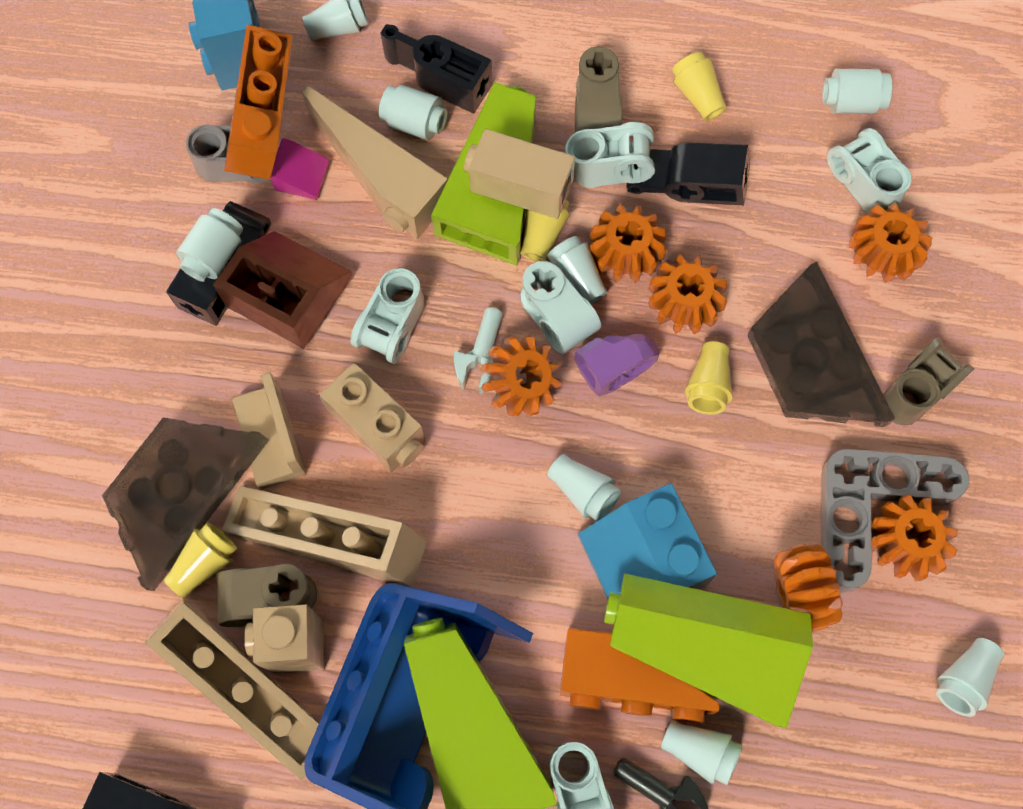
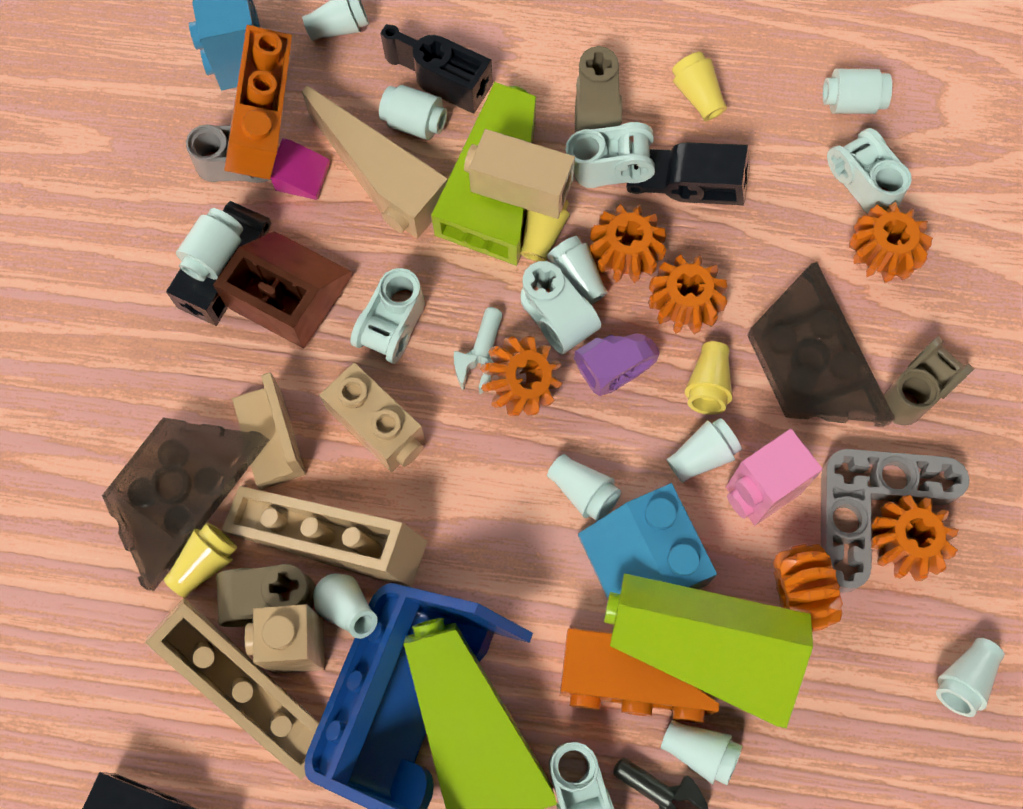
none -> light aqua cone [313,573,377,639]
none -> light aqua cone [666,418,742,483]
none -> bright pink brick [726,429,823,526]

